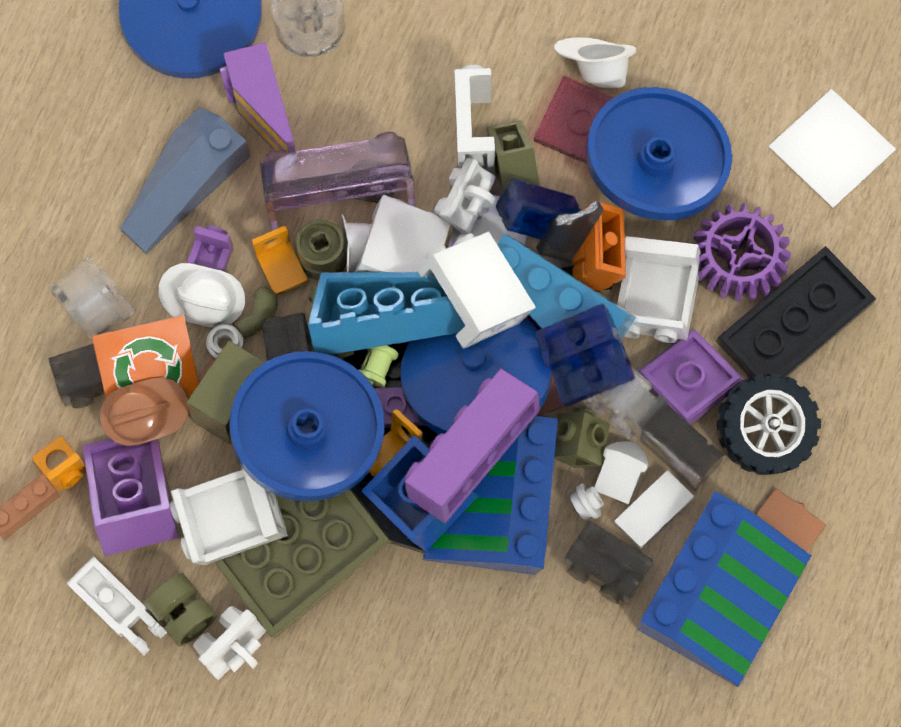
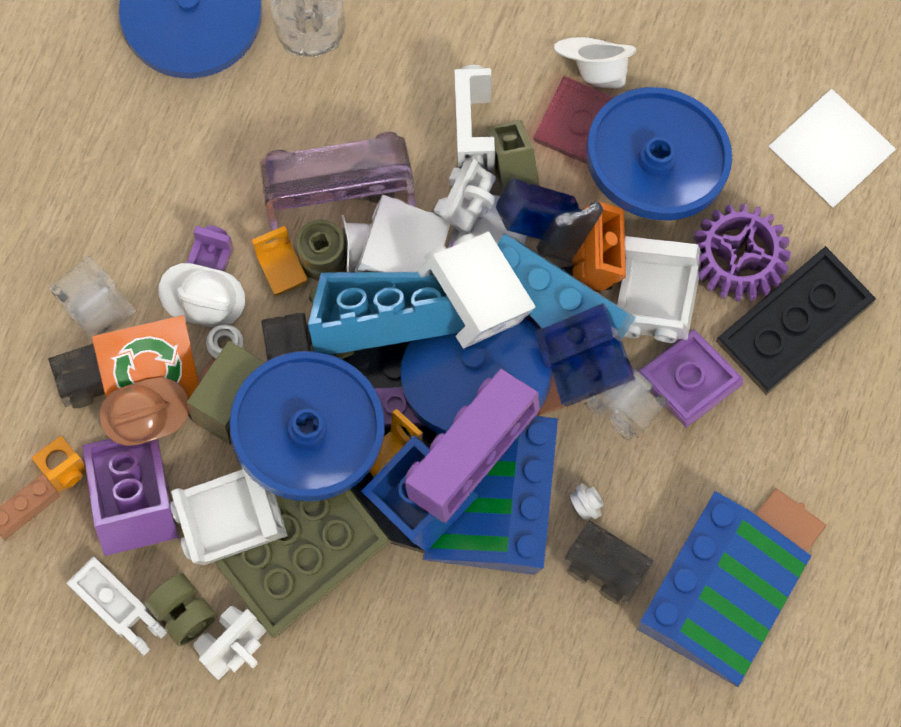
sand blue wedge [120,107,250,254] -> none
medium lavender slope [220,42,299,169] -> none
olive arm [235,286,278,338] -> none
yellowish green bush [359,345,399,388] -> none
olive brick [554,408,610,468] -> none
white tile [594,441,648,504] -> none
white tile [614,470,694,550] -> none
clear smoke brick [640,404,724,491] -> none
black wheel [716,373,821,475] -> none

